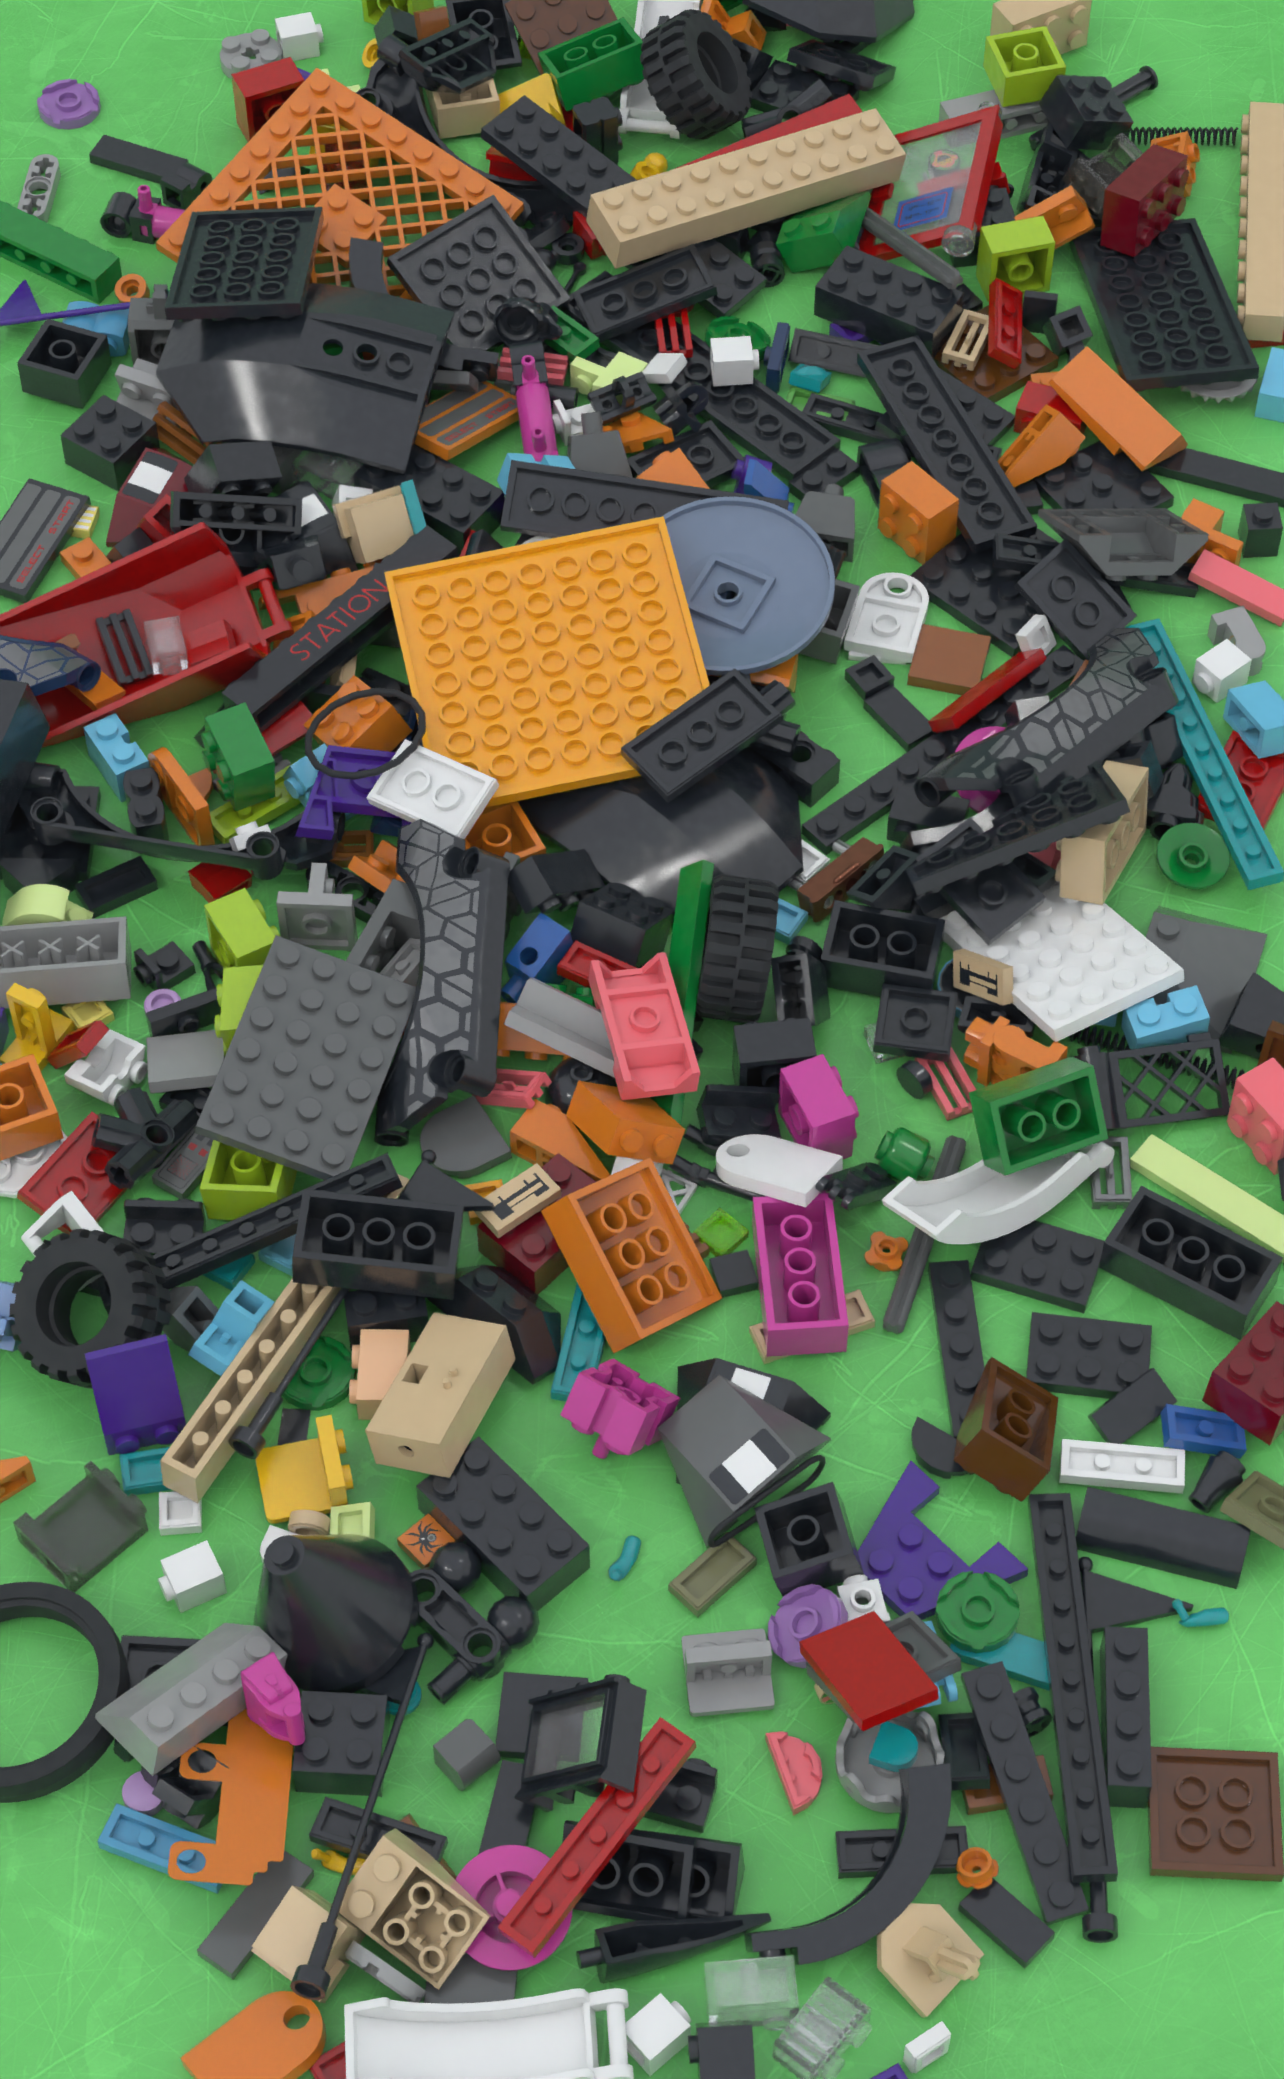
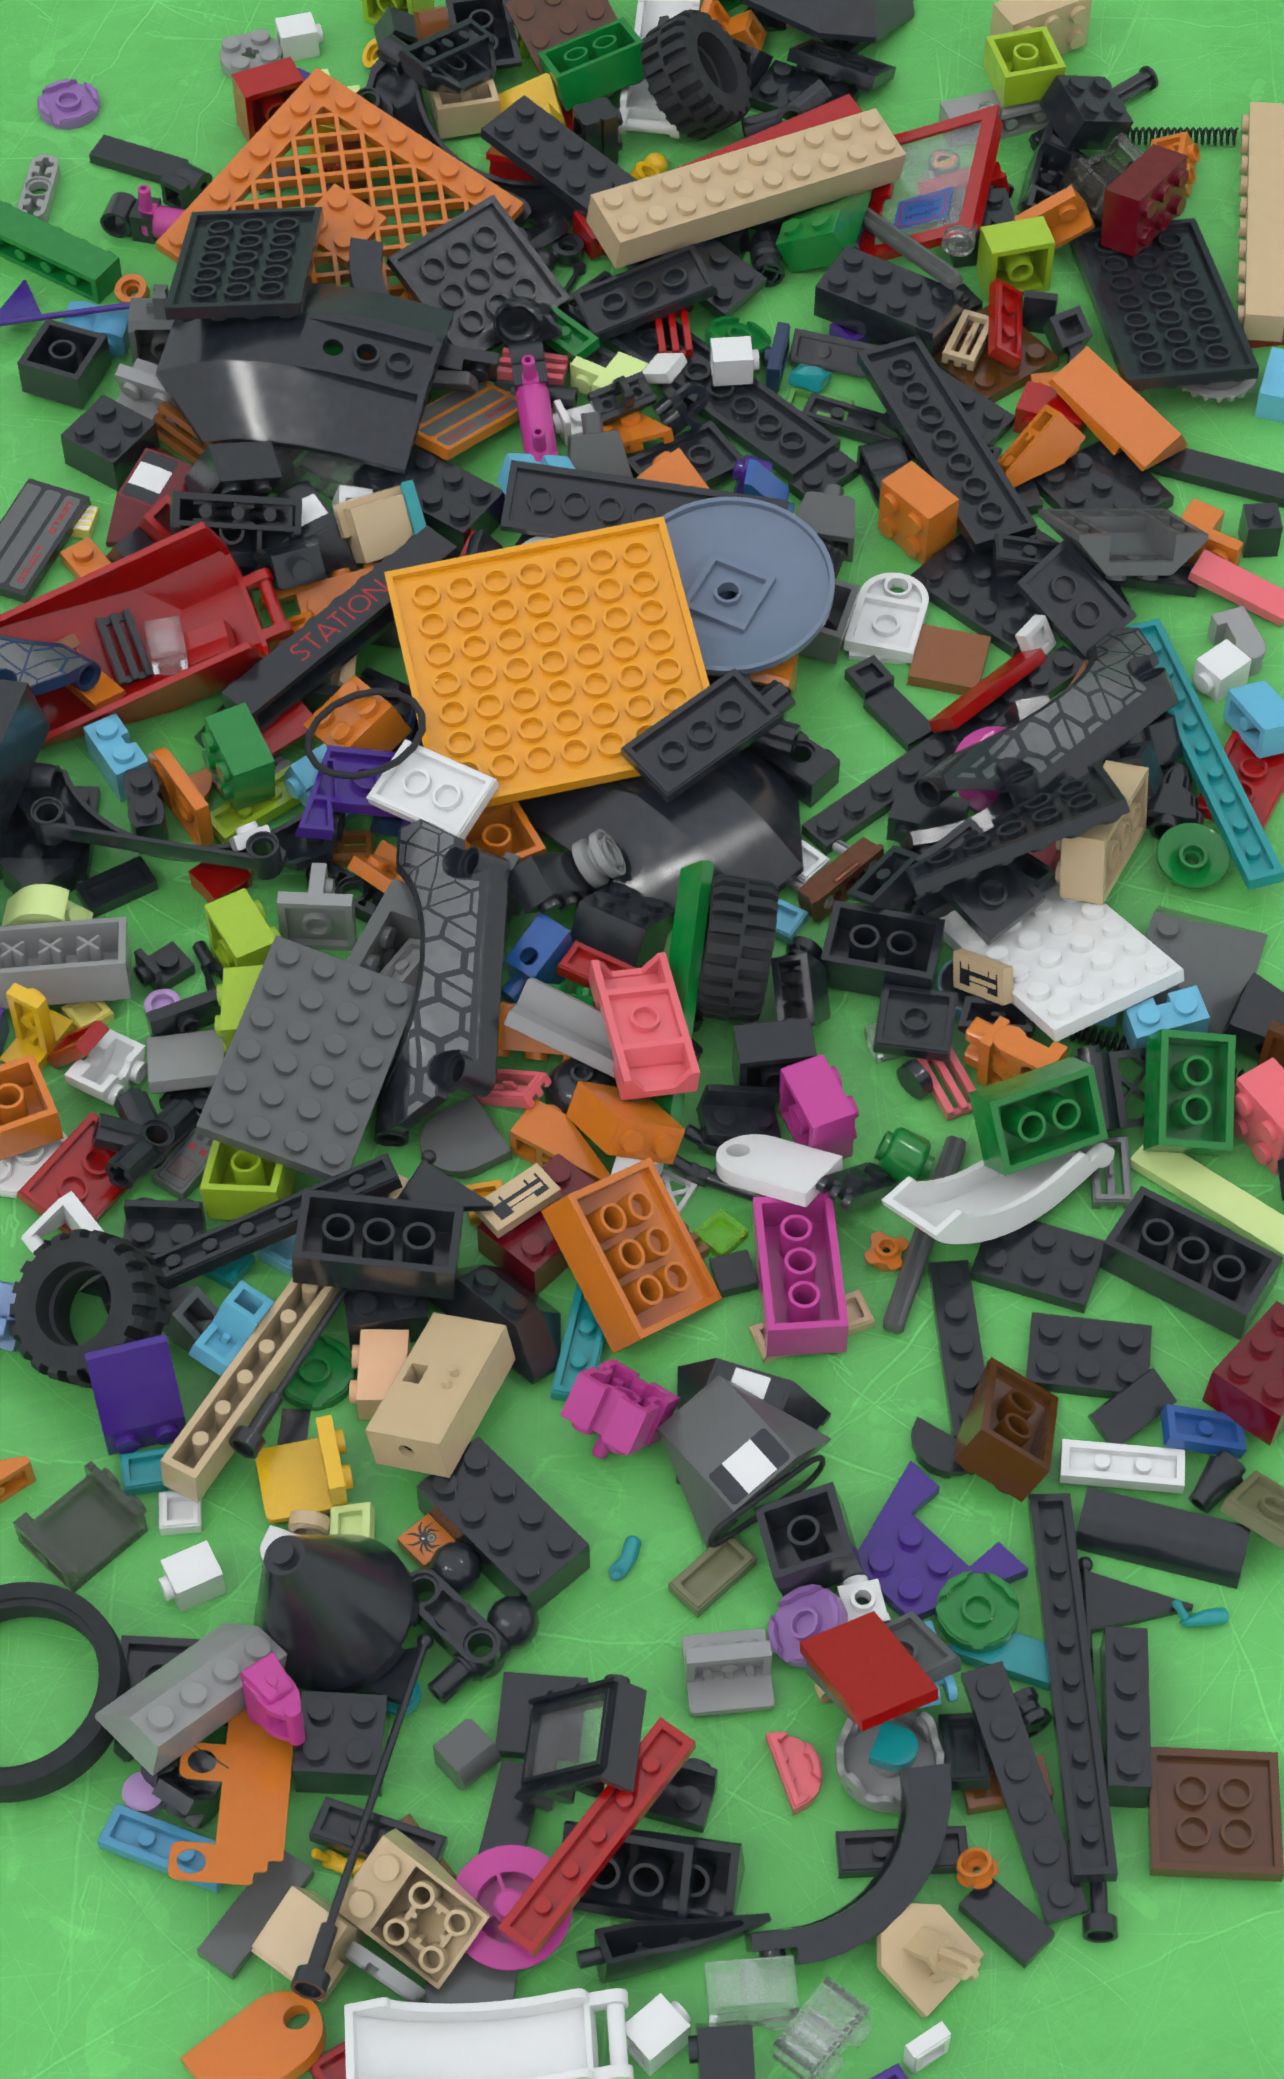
none -> light grey wheel [572,829,626,889]
none -> green brick [1143,1029,1236,1156]

